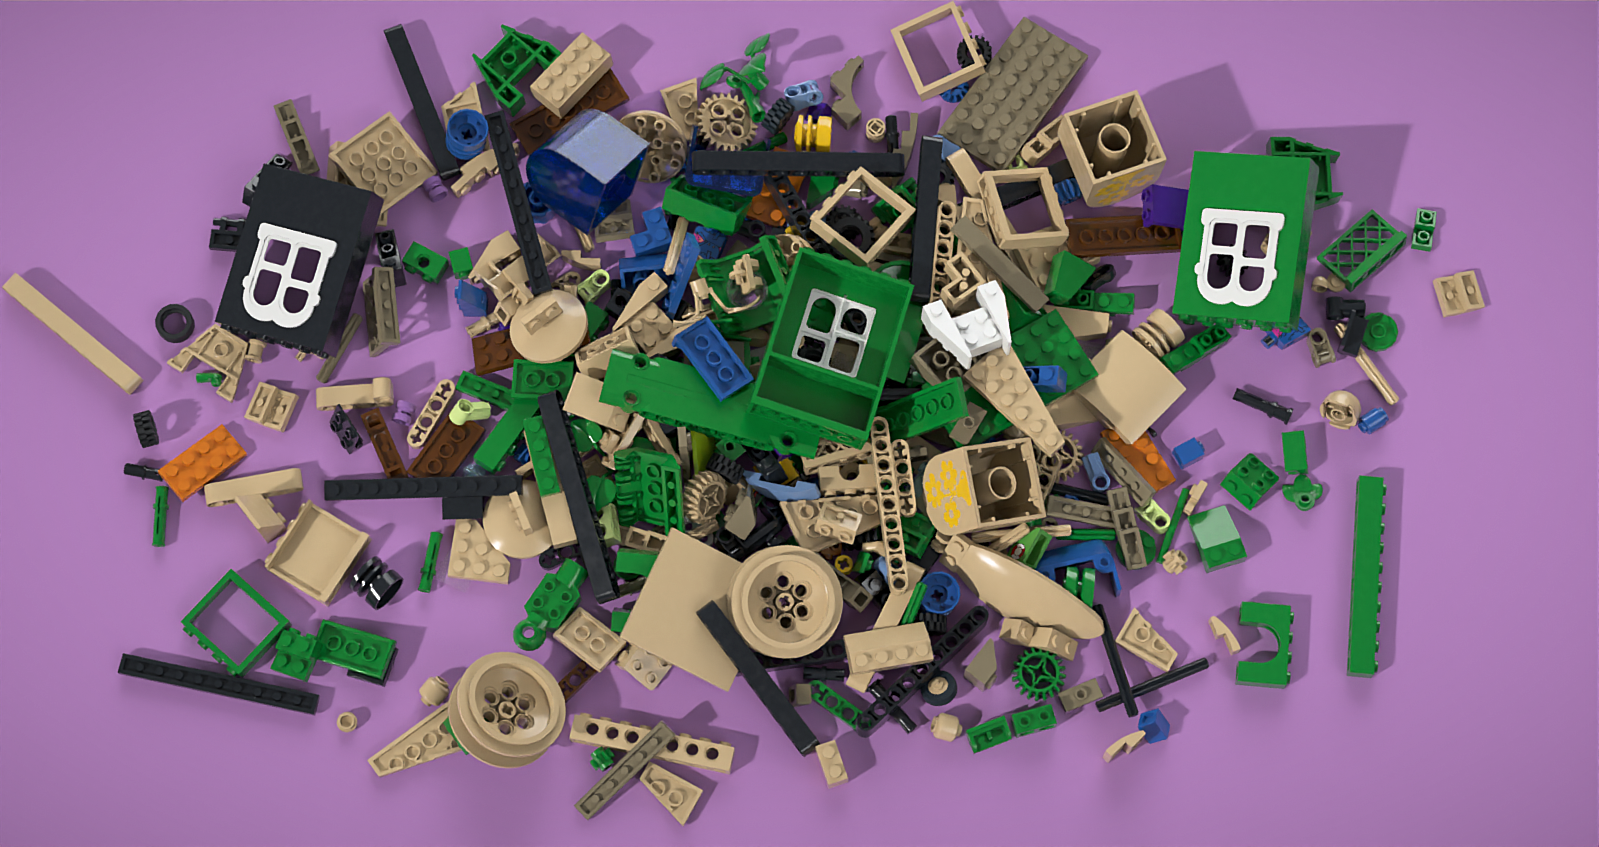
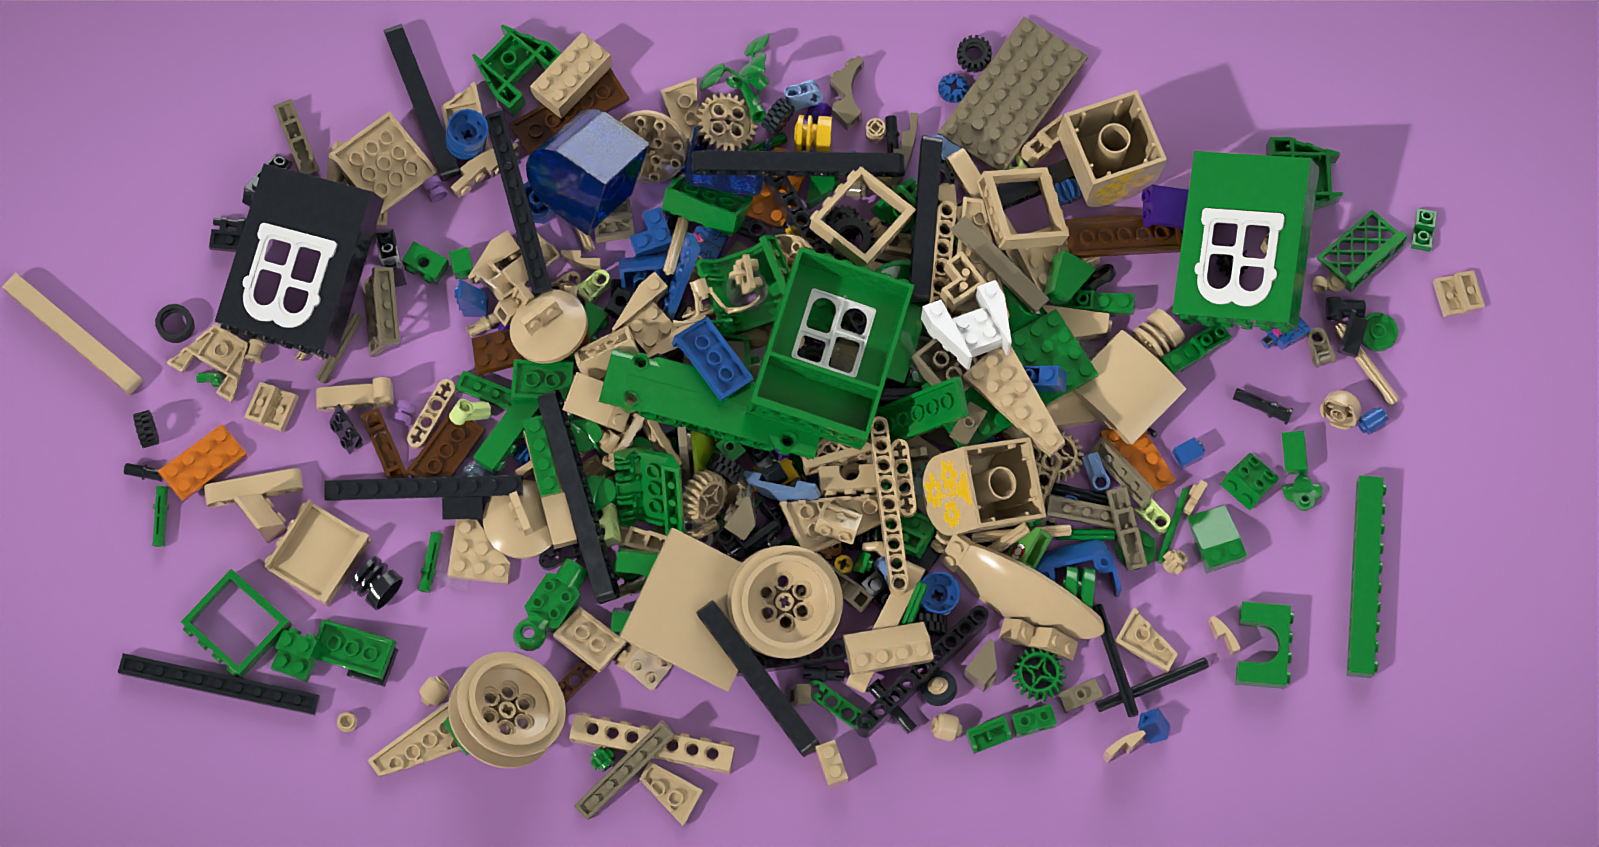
tan window [890,1,986,102] -> none

